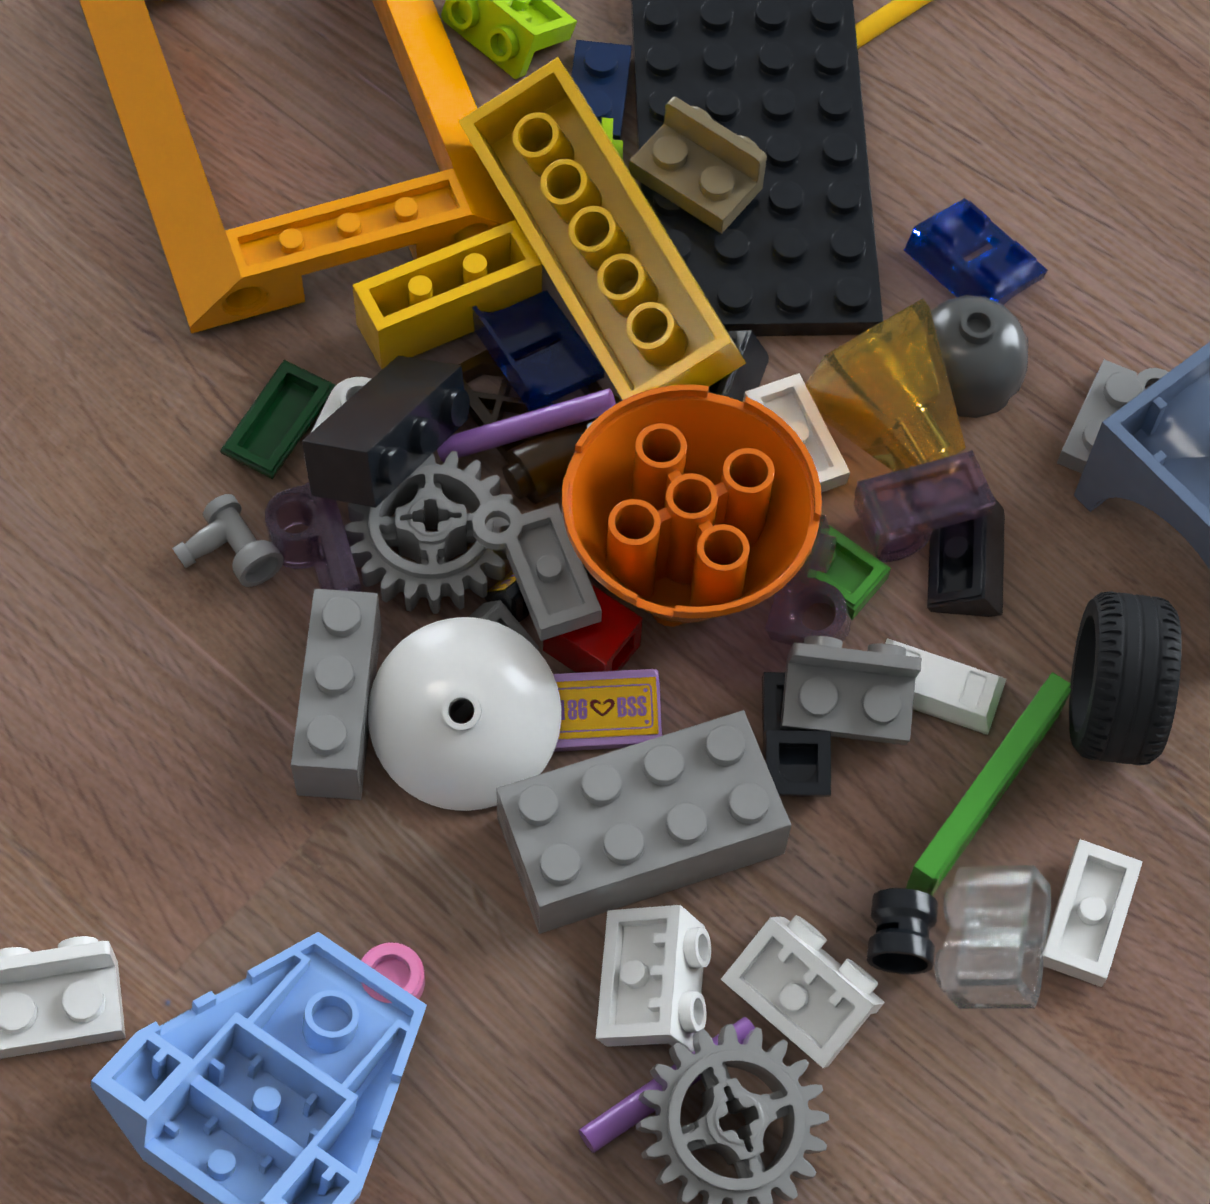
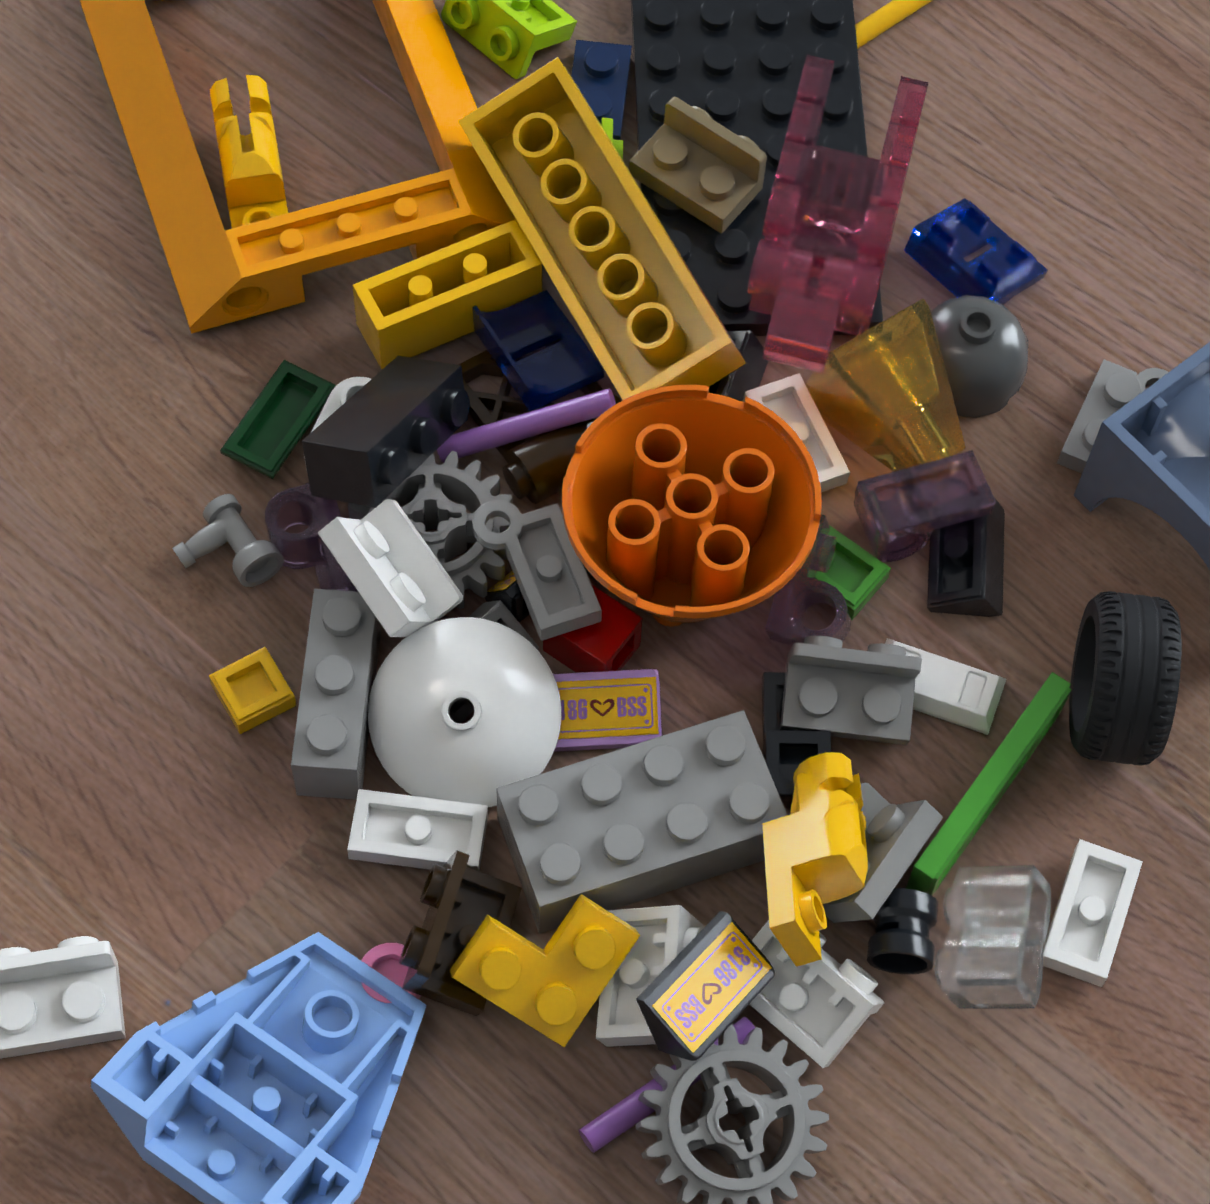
none -> yellow tile [209,647,297,734]
none -> yellow plate [210,75,288,229]
none -> white bracket [317,499,463,637]
none -> white plate [347,789,488,871]
none -> dark brown bracket [399,850,522,1016]
none -> yellow plate [450,894,640,1047]
none -> slope [636,911,775,1061]
none -> clear pink piece [747,55,929,374]
none -> yellow plate [762,752,868,967]
none -> light grey bracket [823,782,943,923]

